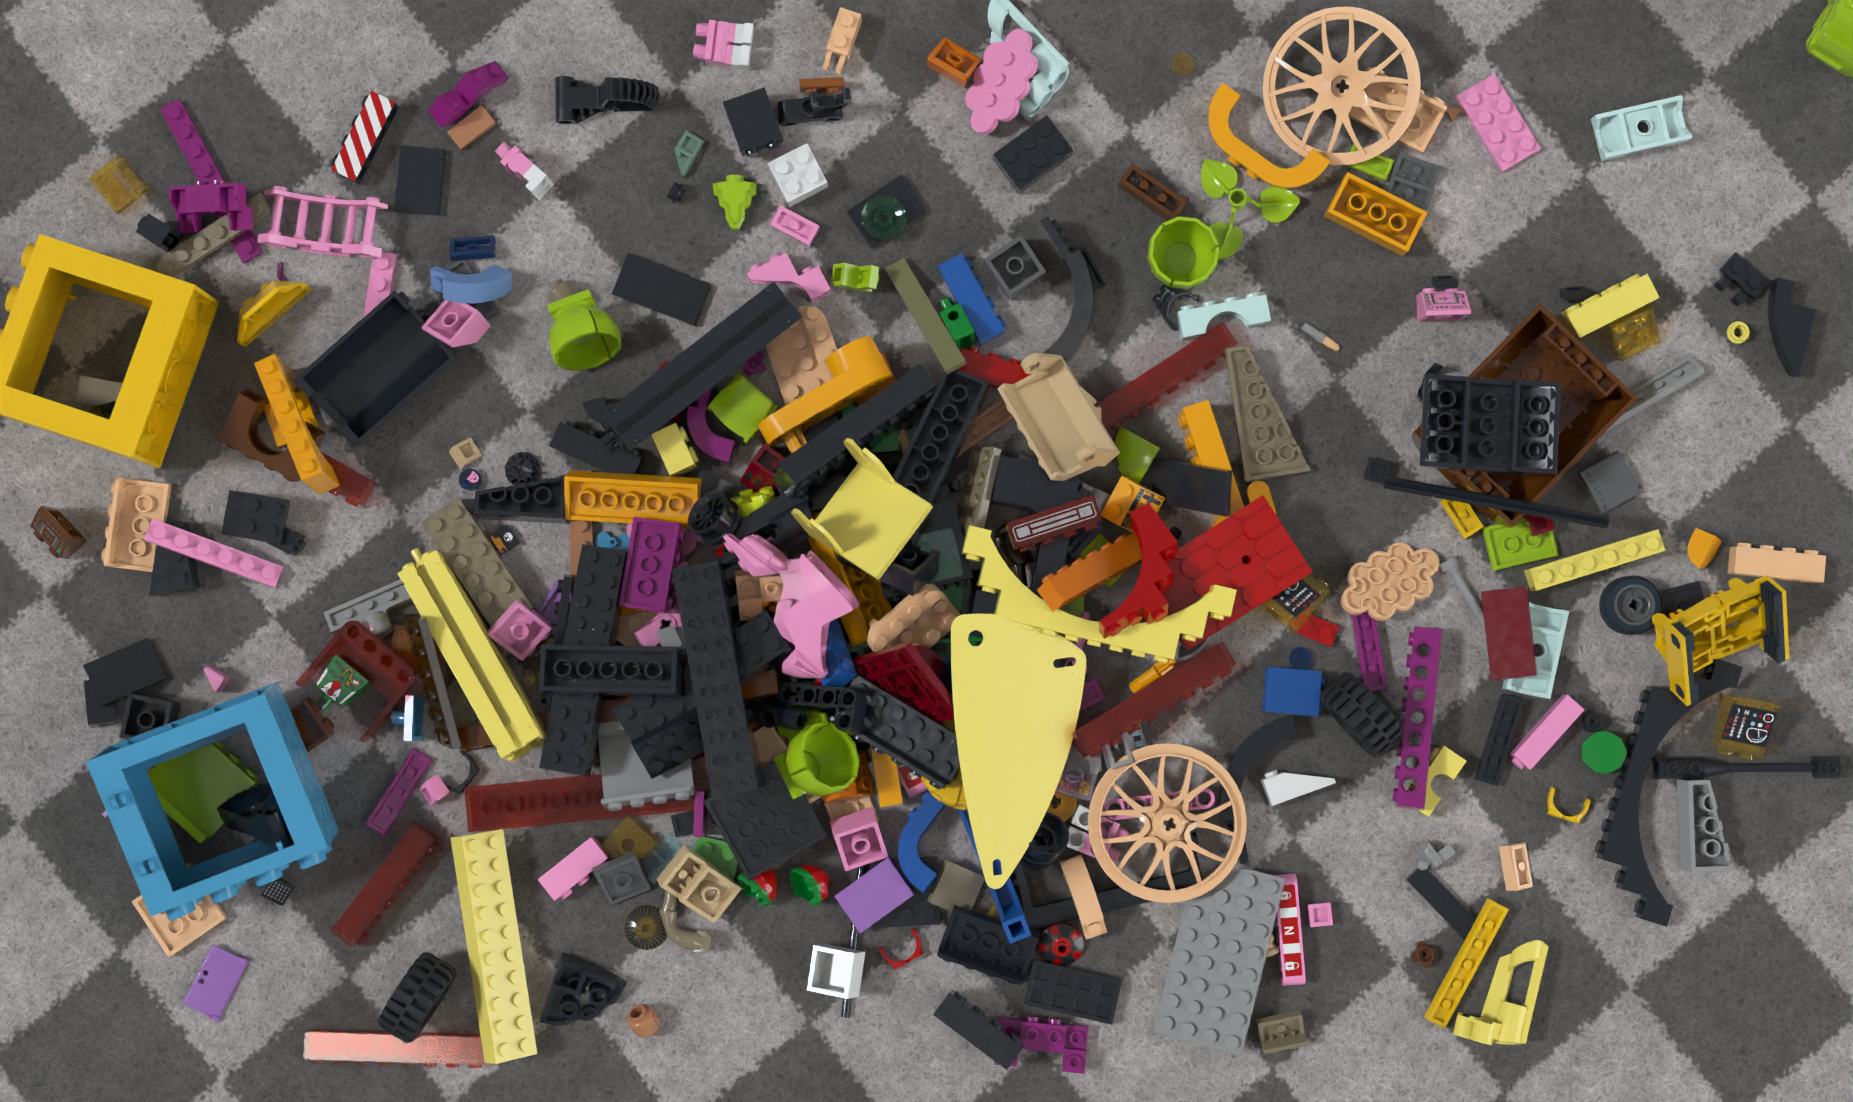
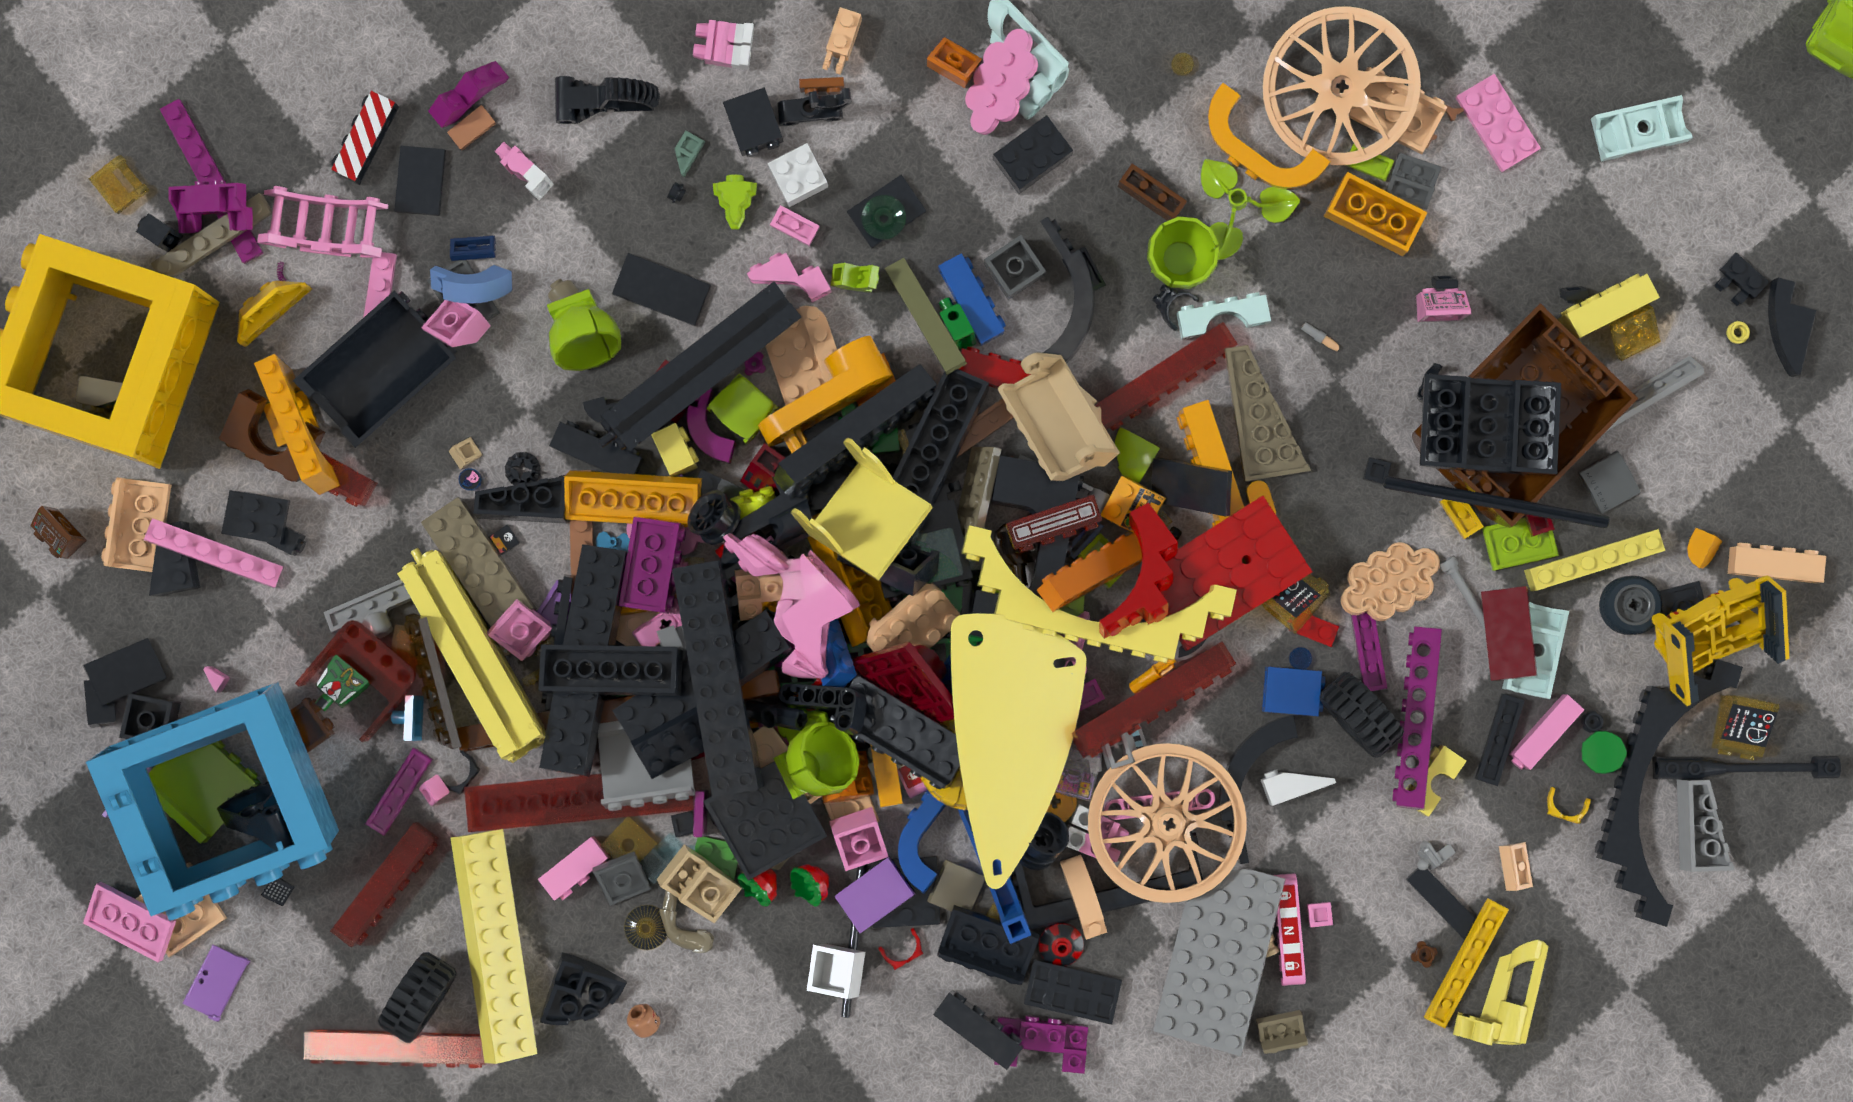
none -> bright pink plate [83,882,176,962]

